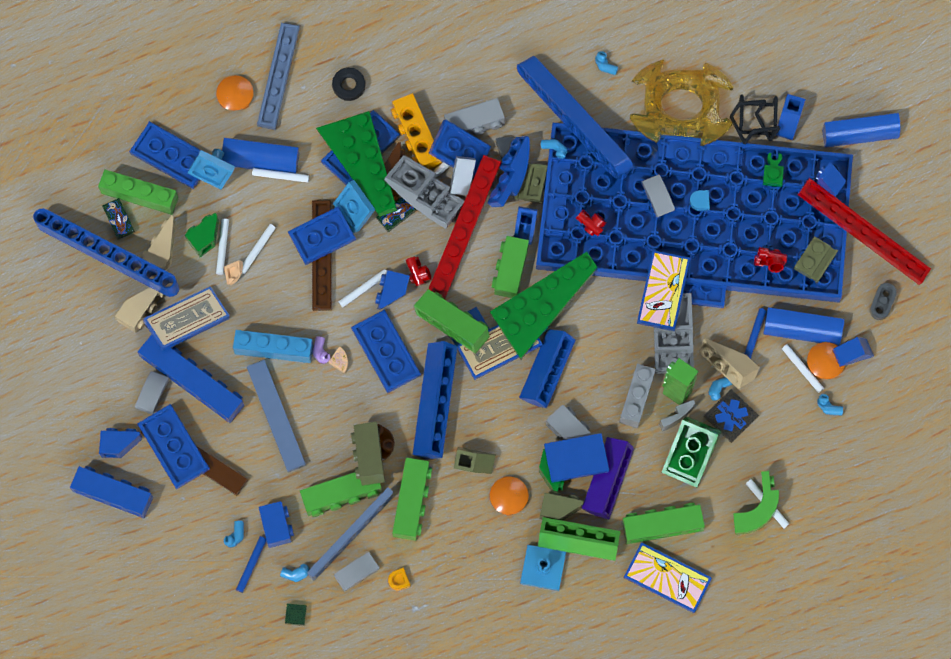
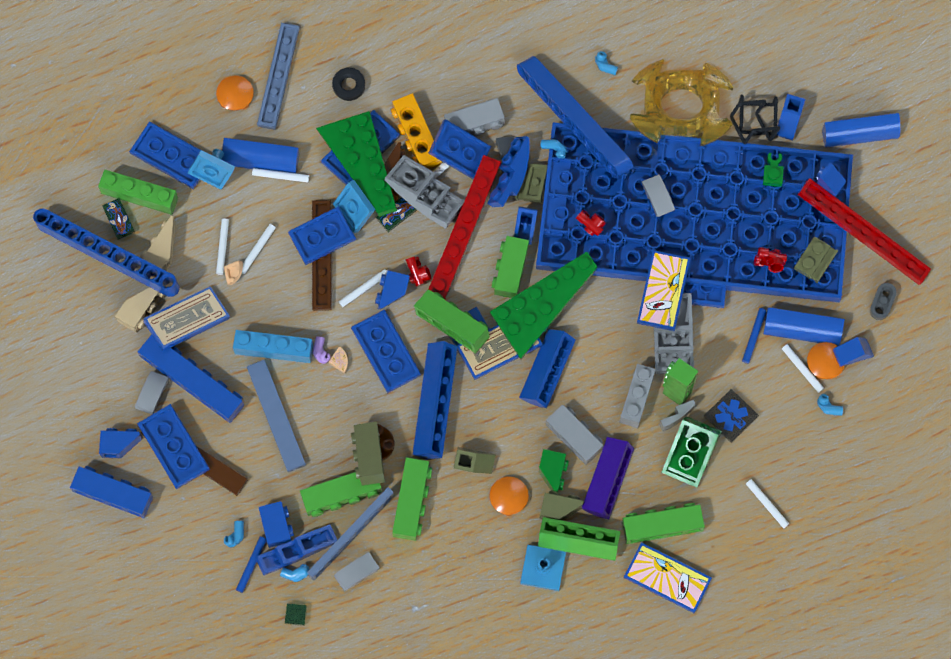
green slope [185,213,219,257] -> none
light orange tile [388,567,411,591] -> none
tile [449,156,476,195] -> none
blue tile [544,433,609,483] -> none
dark azure tile [690,190,710,211] -> none
tan slope [699,338,760,389] -> none
dark azure arm [708,377,732,401] -> none
bright green arch [733,471,779,535] -> none
none -> blue slope [255,524,337,576]

